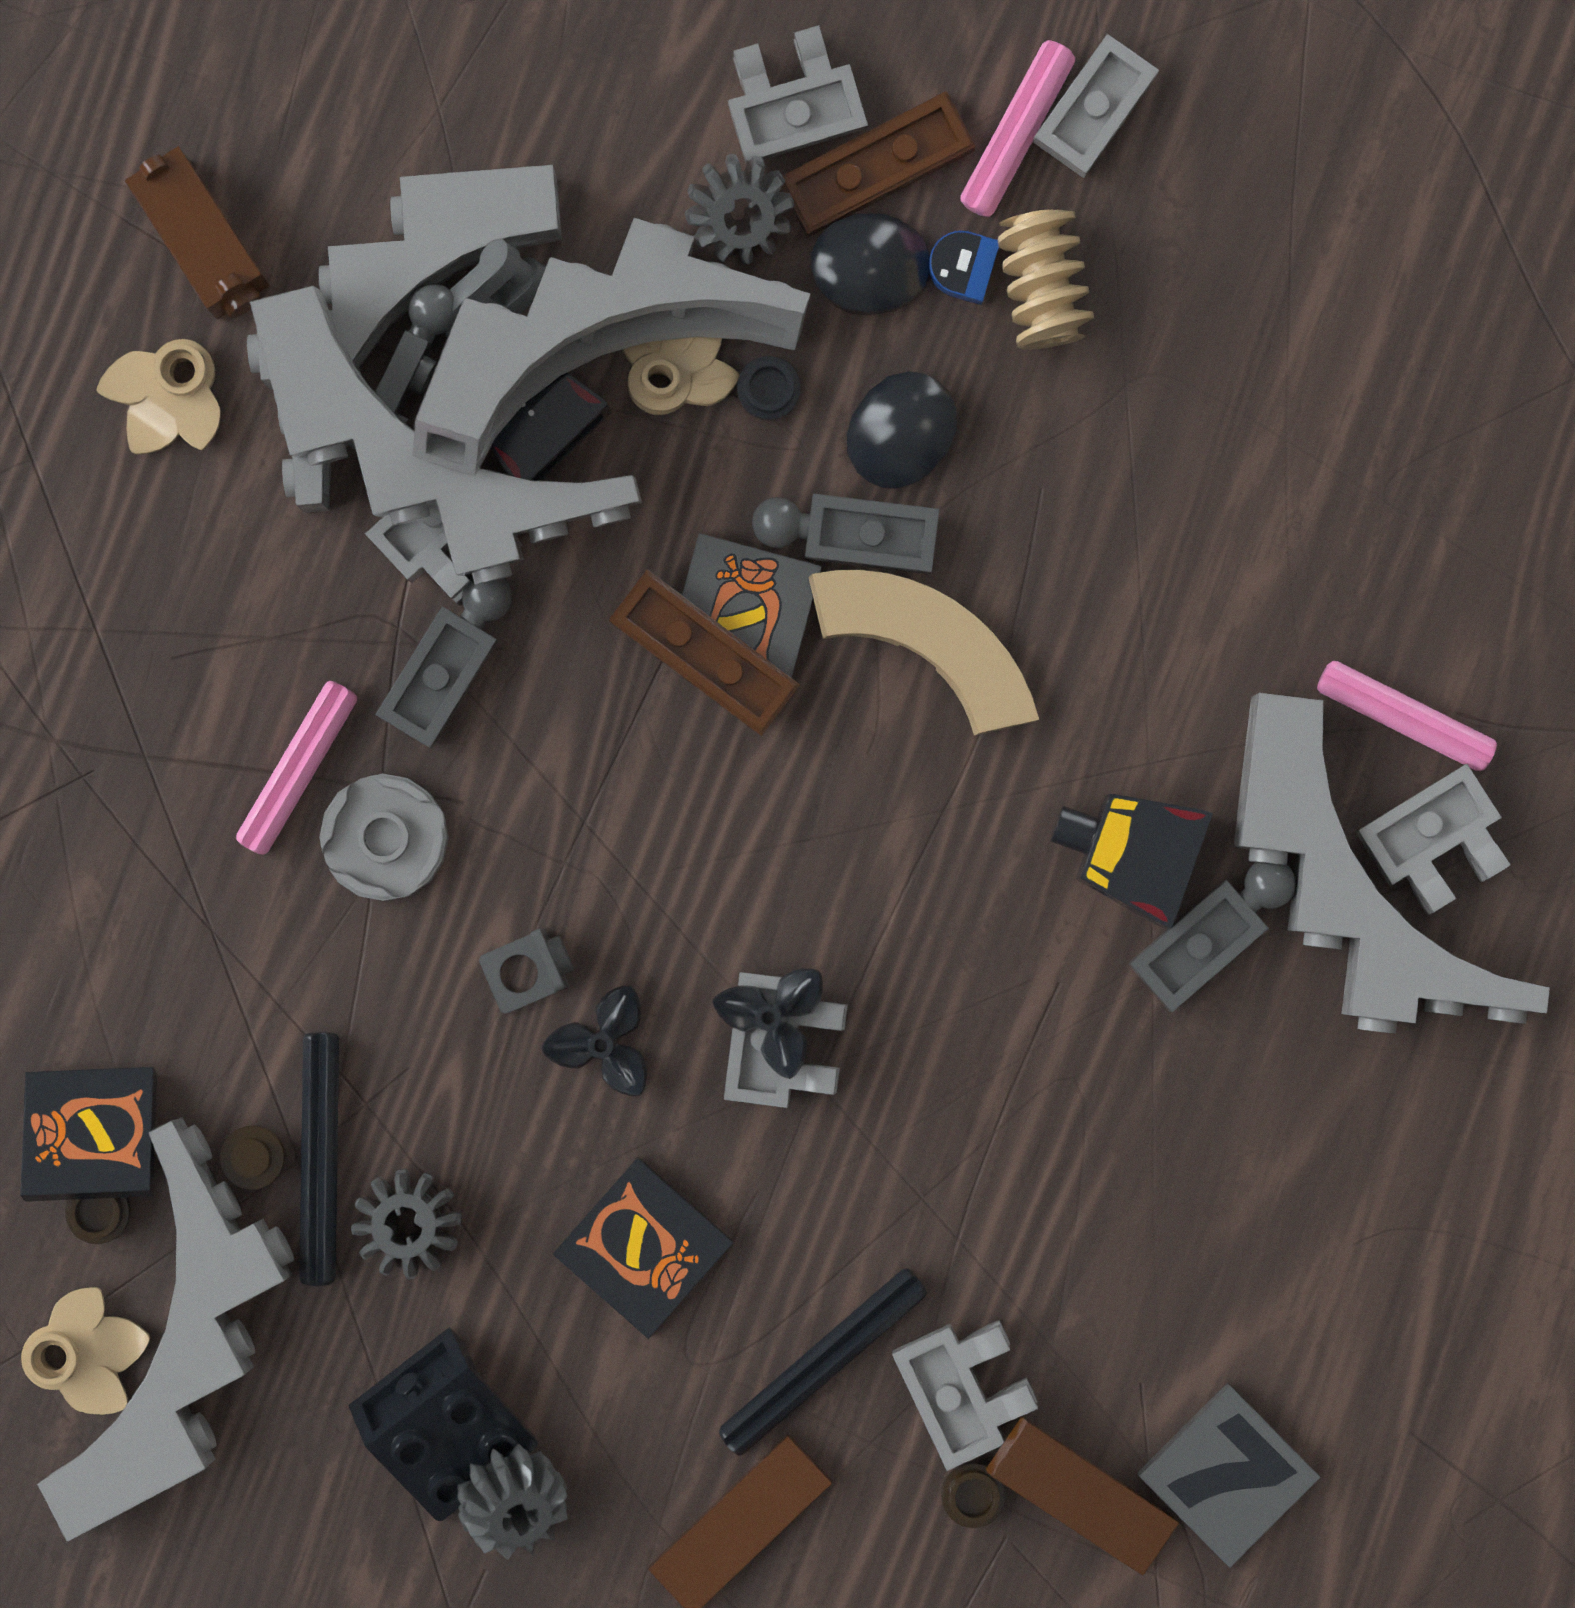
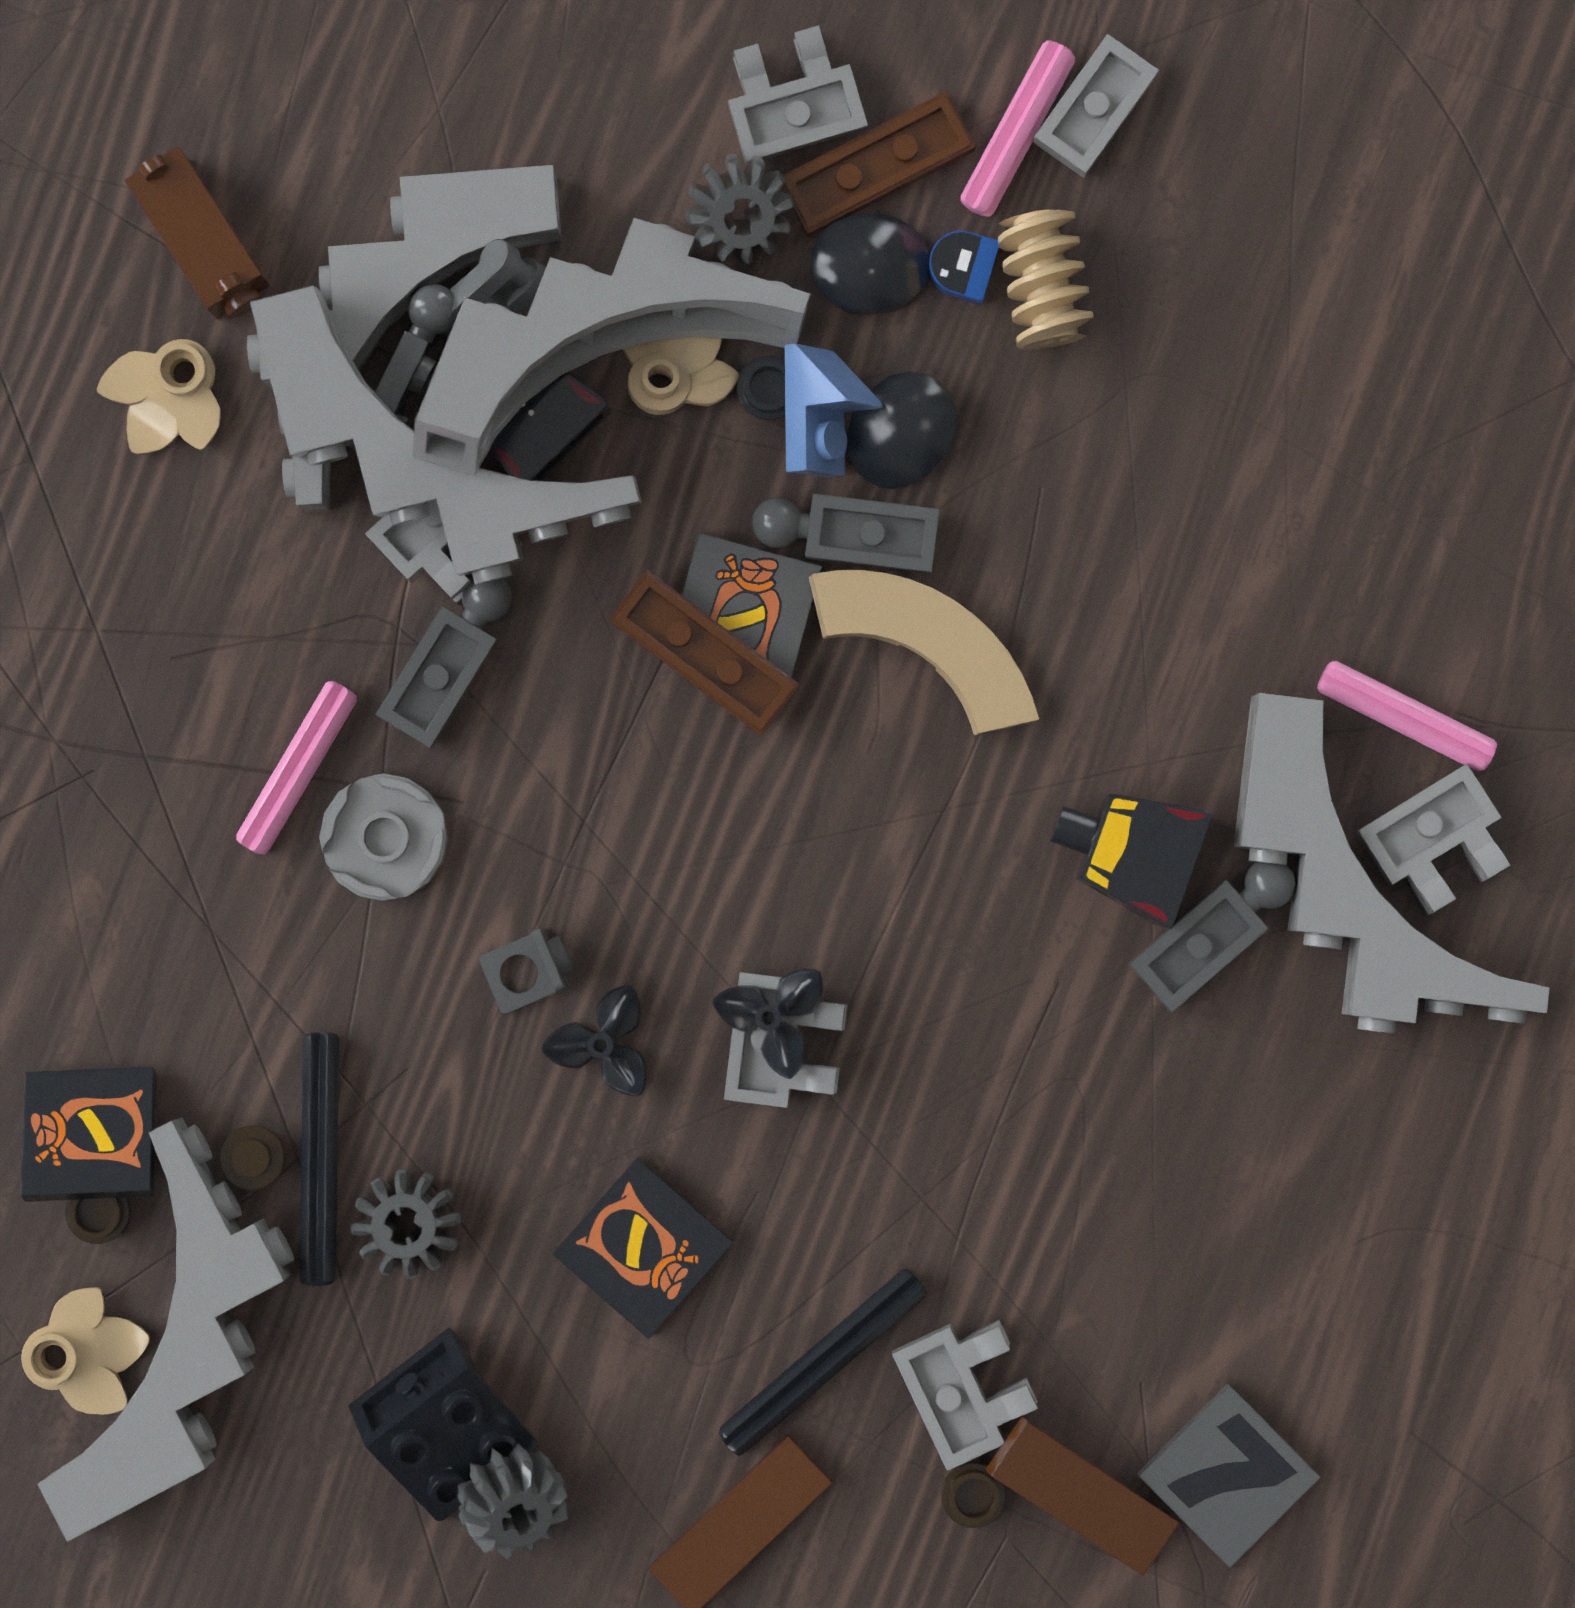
none -> medium blue slope [785,343,882,478]

